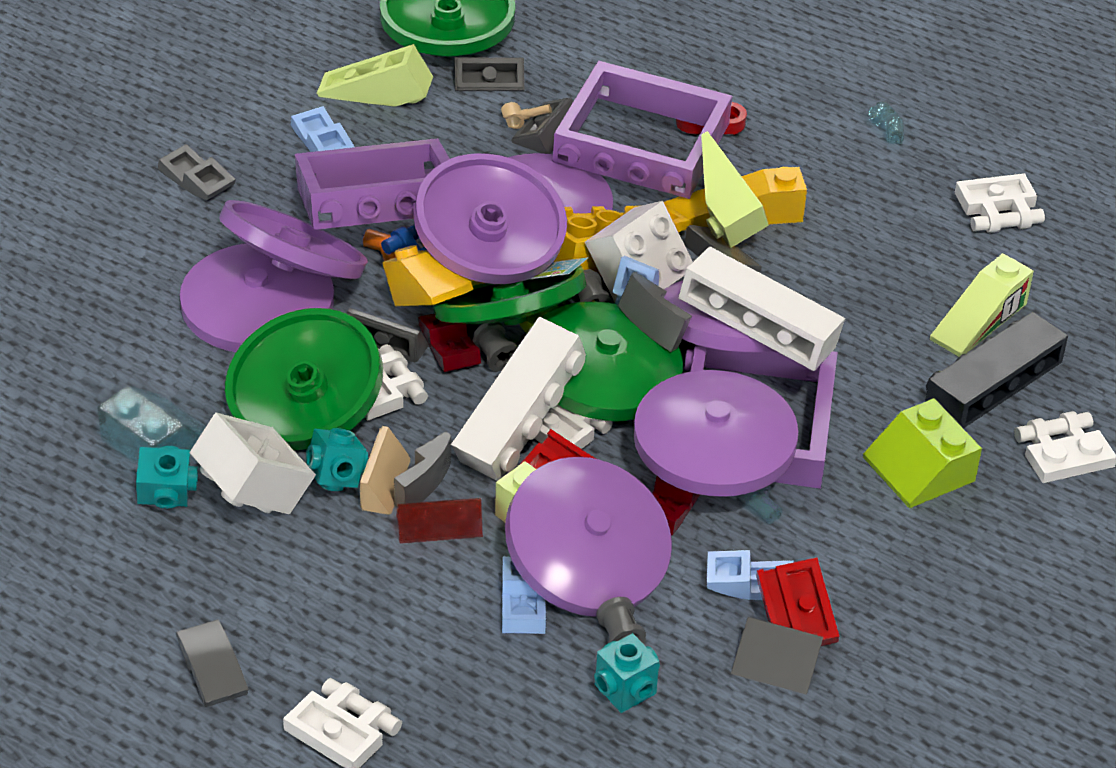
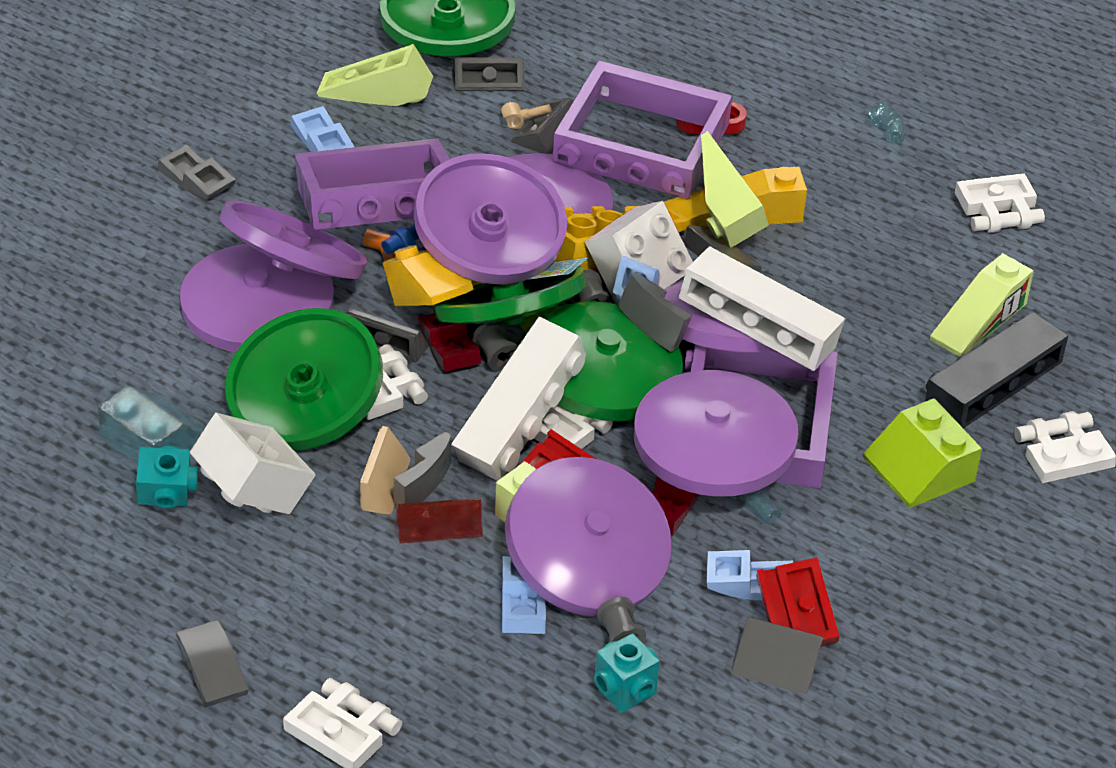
teal brick [306,428,369,491] -> none

